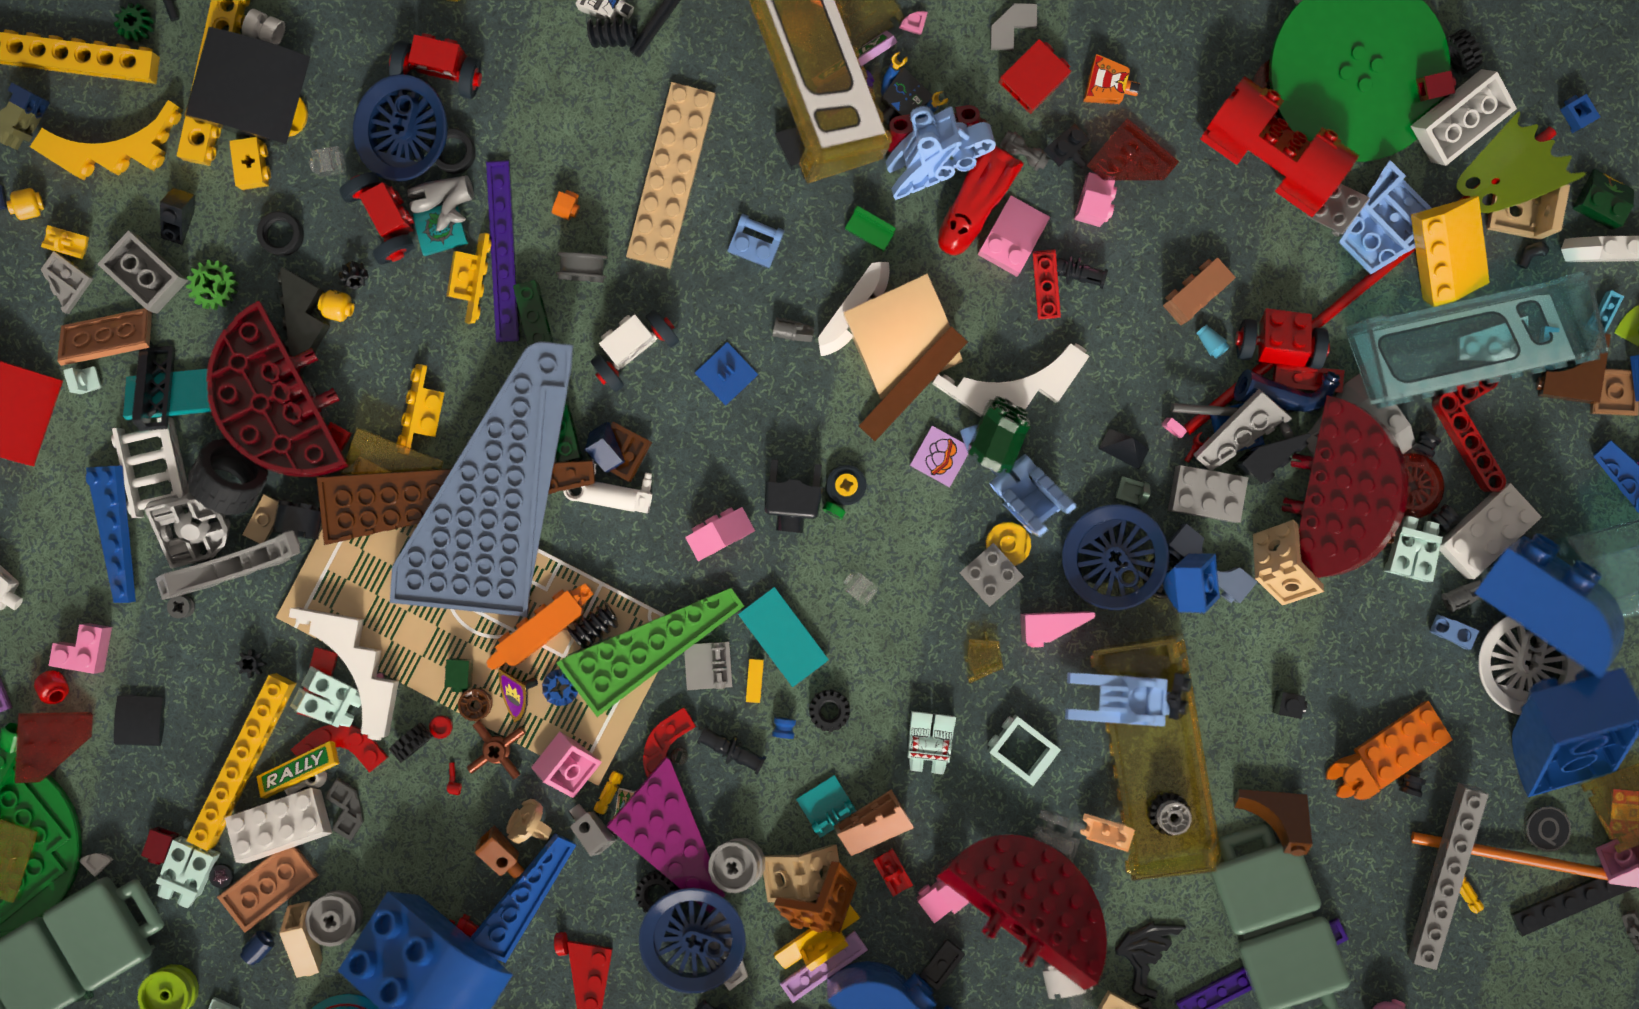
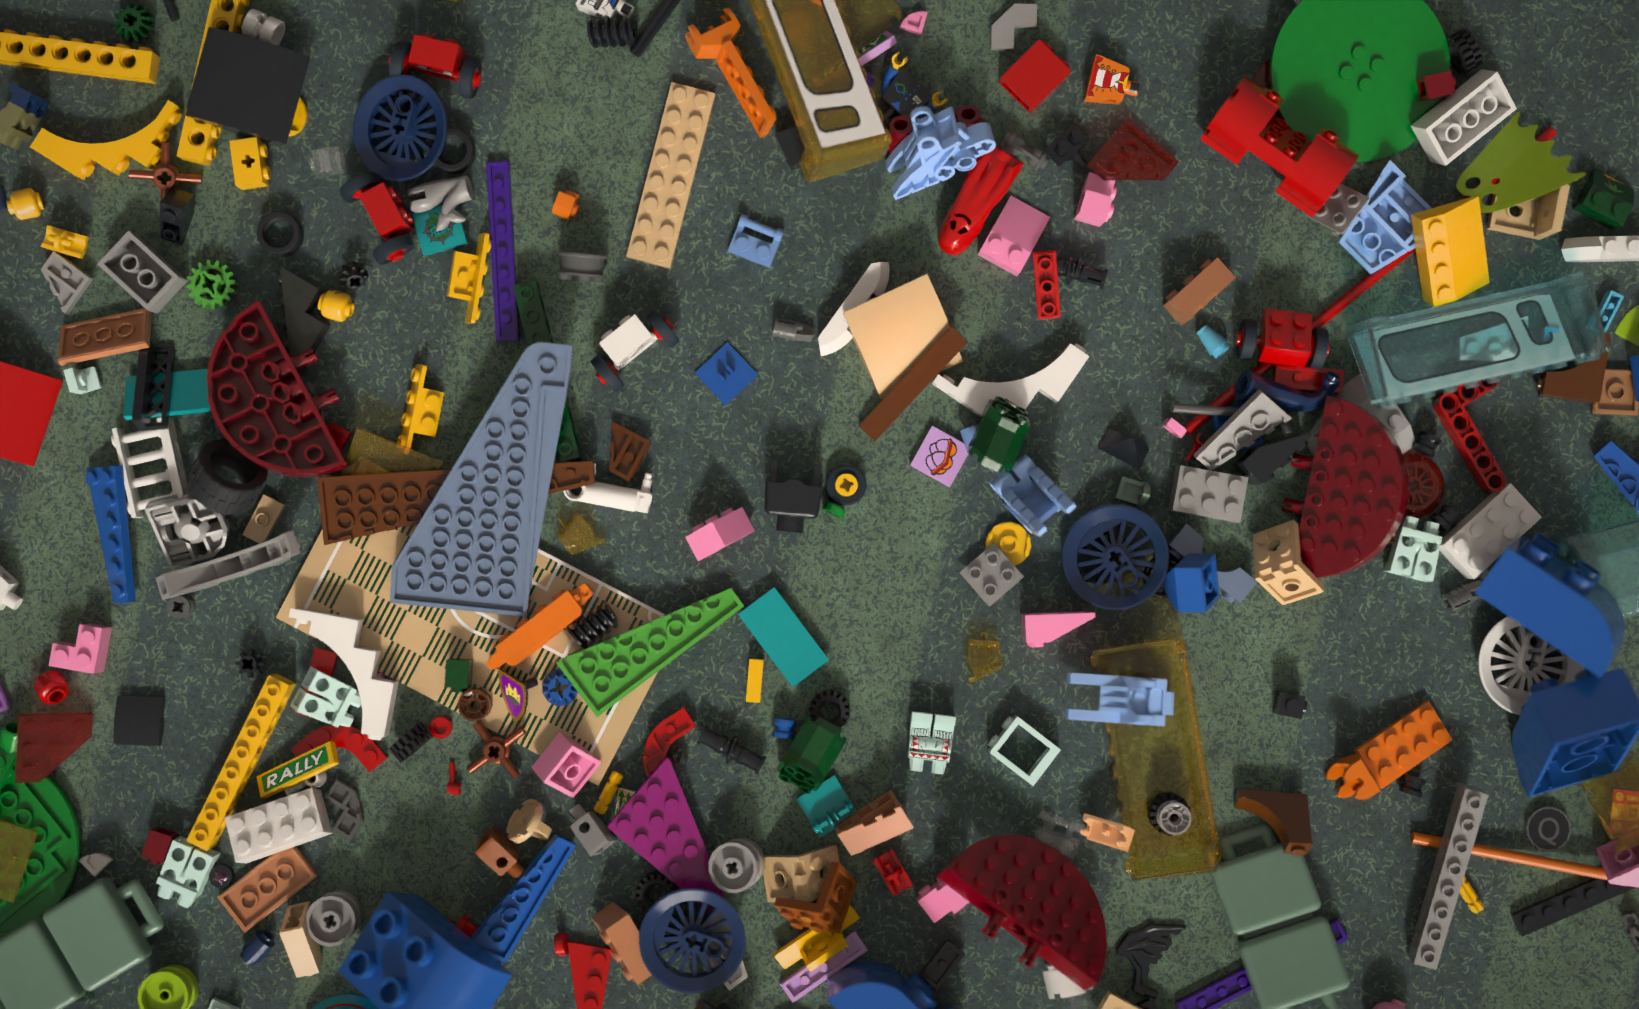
black brick [272,500,322,540] -> none
dark blue slope [585,422,625,473] -> none
light grey hinge [684,642,732,690] -> none
clear brick [843,571,879,606] -> none
green panel [845,206,896,252] -> none
black plate [1166,670,1192,720] -> none
medium blue leg [1430,615,1479,650] -> none
black arm [1517,241,1549,269] -> none
blue brick [1560,94,1600,133] -> none
none -> copper bar [129,142,202,200]
none -> clear yellow piece [556,511,607,555]
none -> nougat wedge [590,902,651,985]
none -> orange hinge [685,7,776,138]
none -> dark green brick [777,717,847,794]

